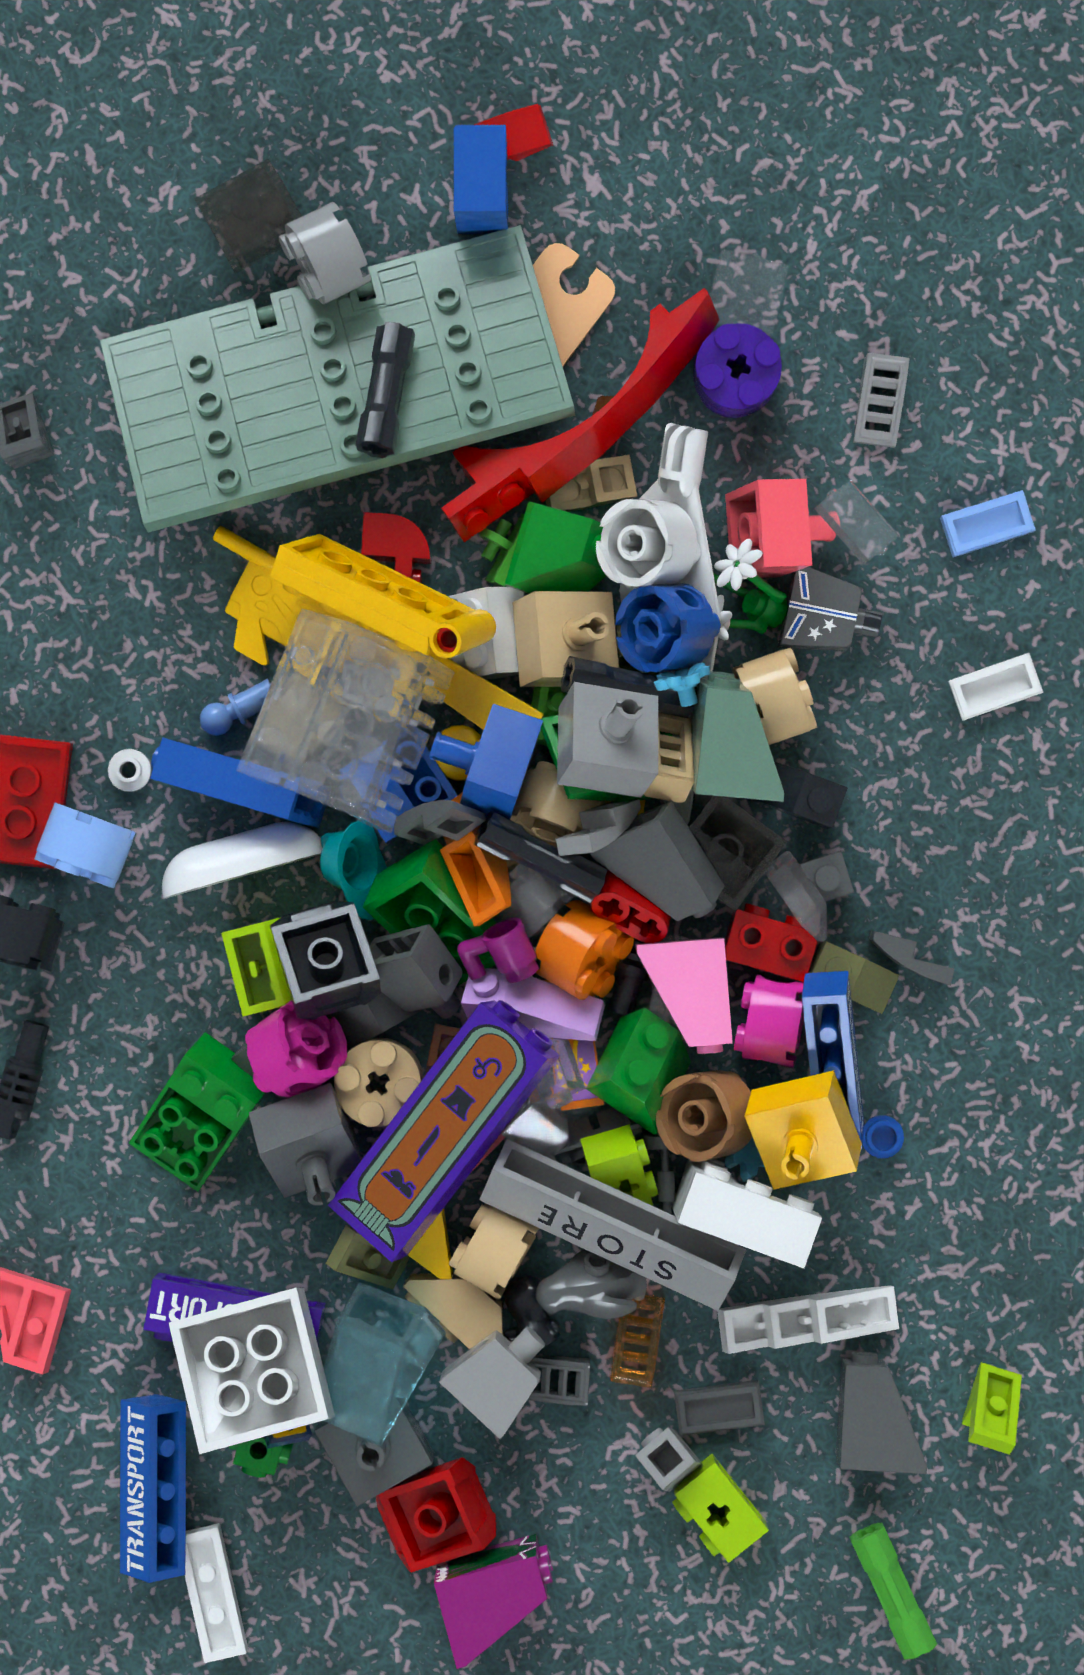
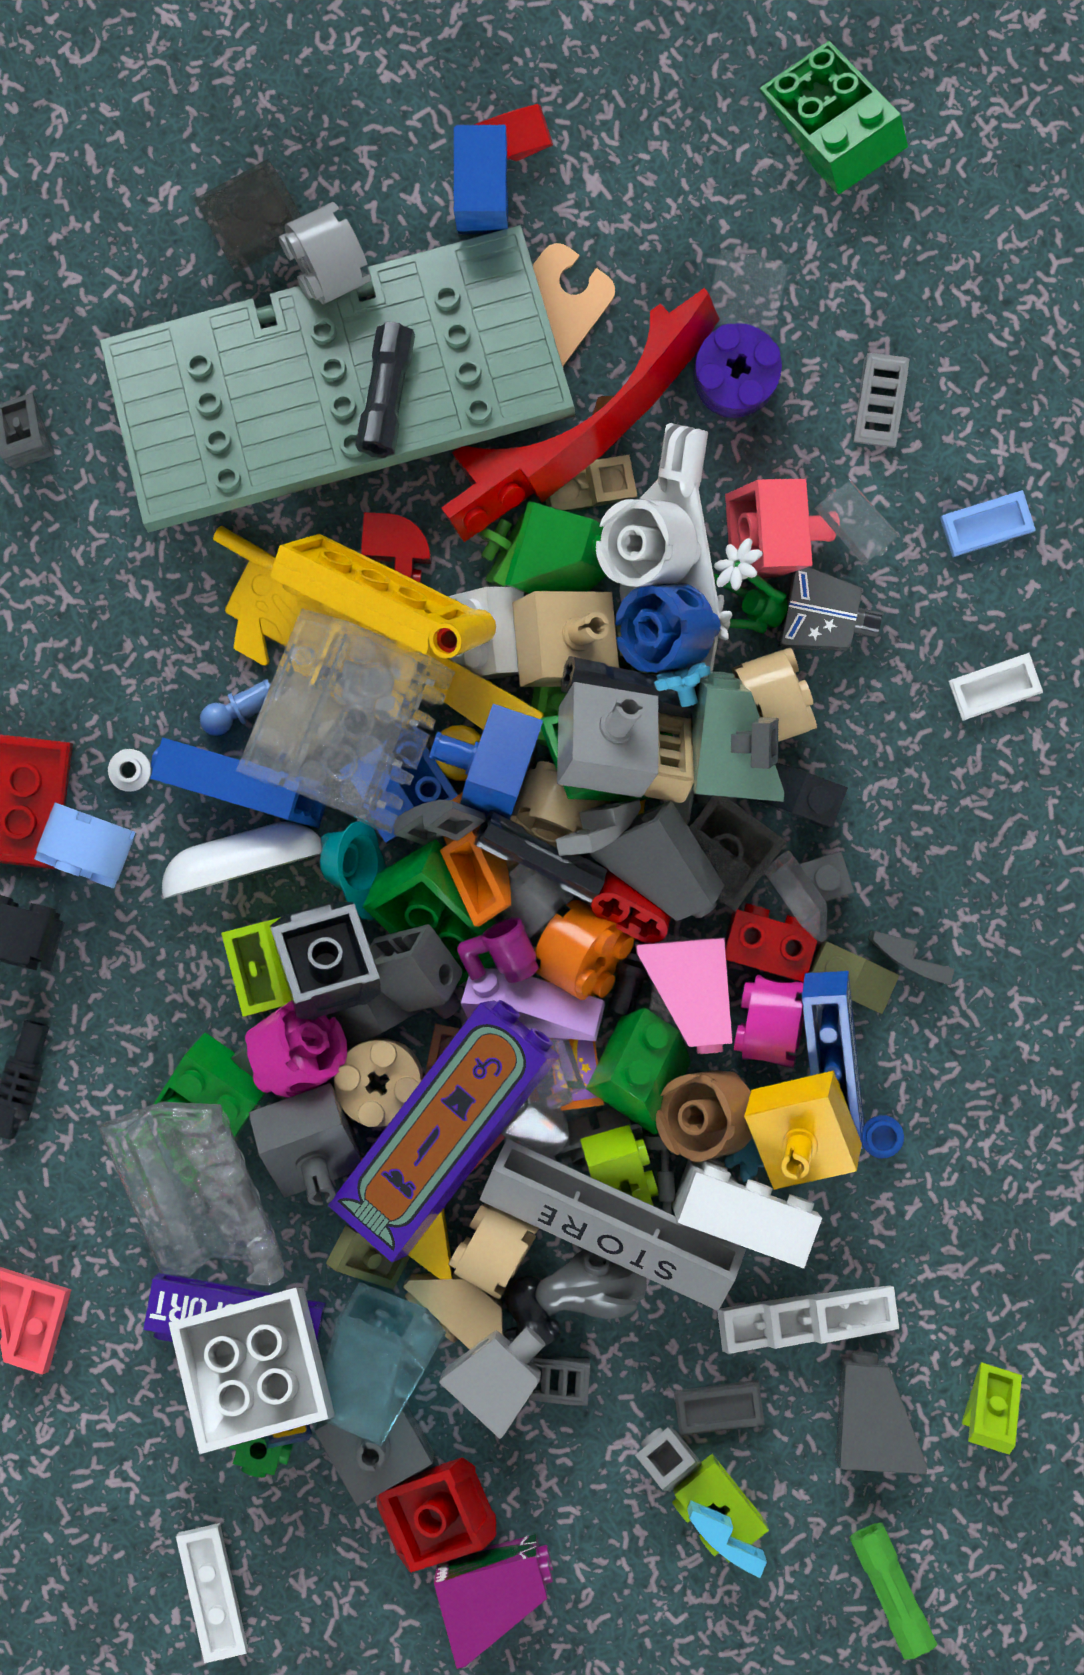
blue brick [120,1394,186,1583] -> none
clear orange slope [609,1295,665,1388] -> none
none -> clear slope [98,1102,284,1285]
none -> medium azure slope [687,1500,767,1578]
none -> dark grey tile [731,717,779,769]
none -> green slope [760,41,908,195]

